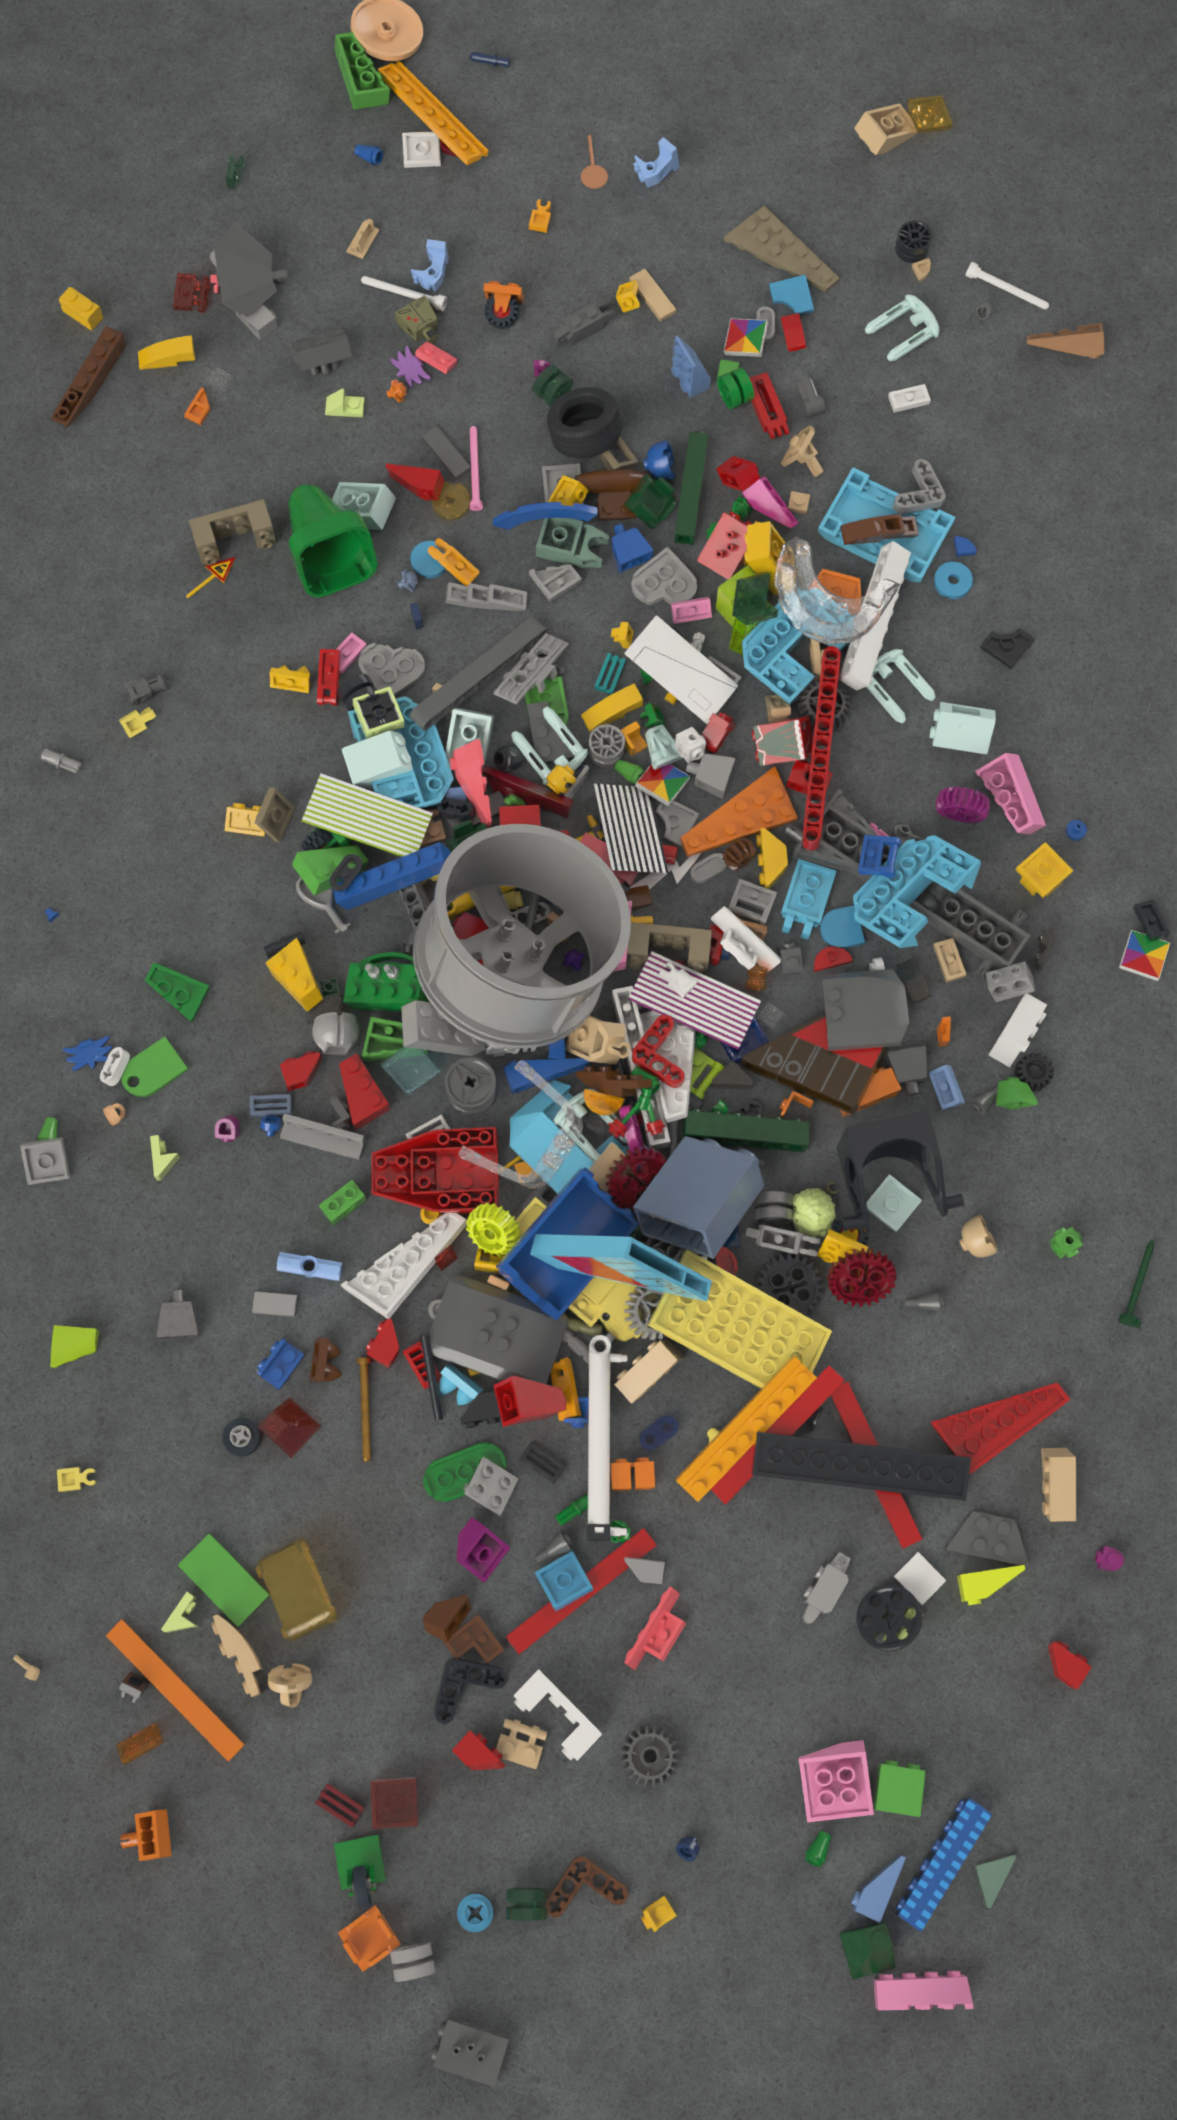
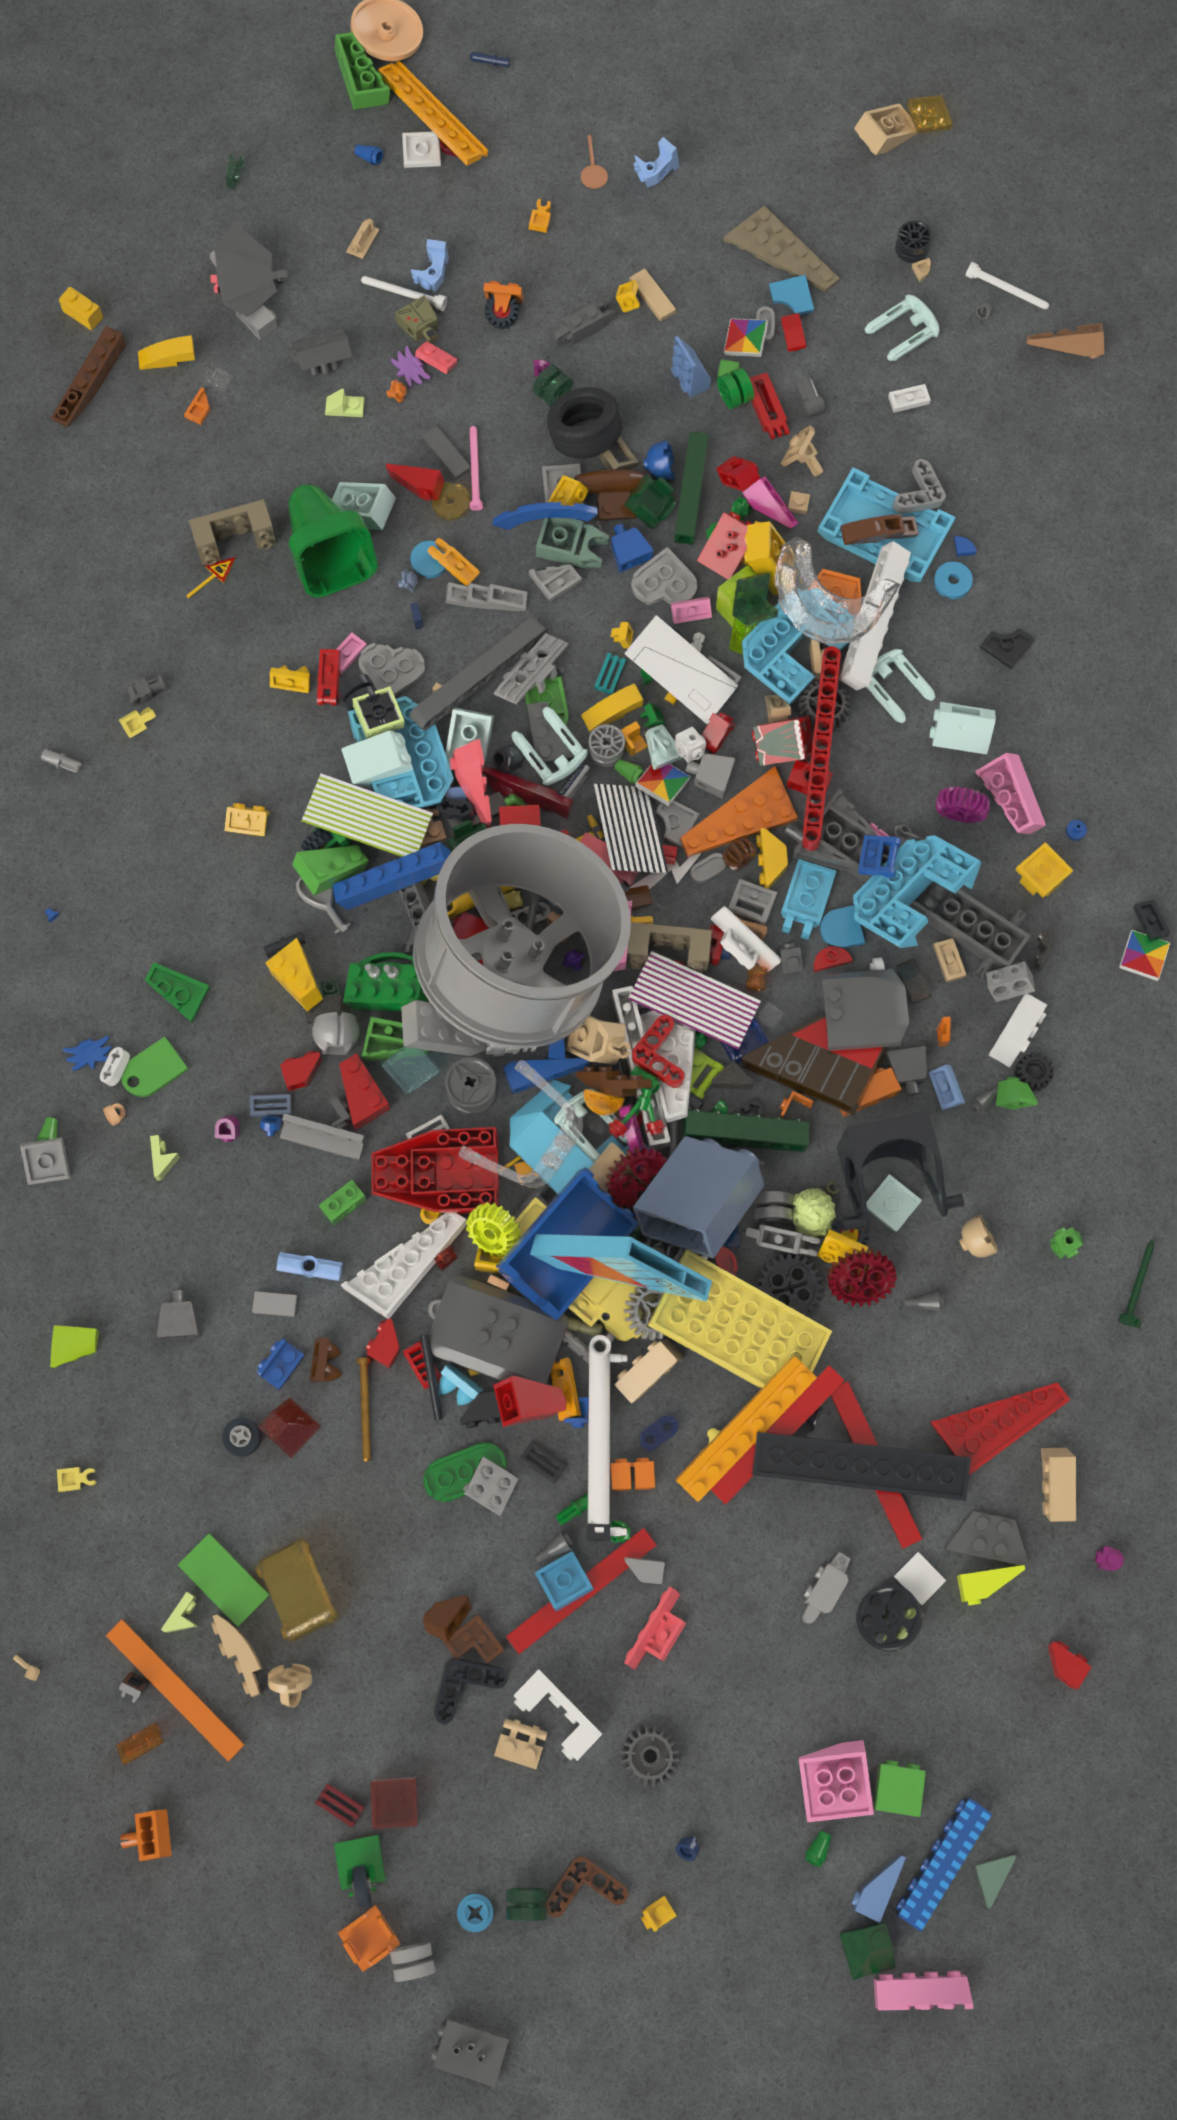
clear red plate [173,273,211,313] -> none
dark tan plate [254,787,295,842] -> none
black plate [330,854,362,892] -> none
red slope [452,1731,506,1770] -> none
magenta slope [457,1517,510,1583] -> none
yellow head [546,764,576,795] -> none
white plate [659,962,698,998] -> none

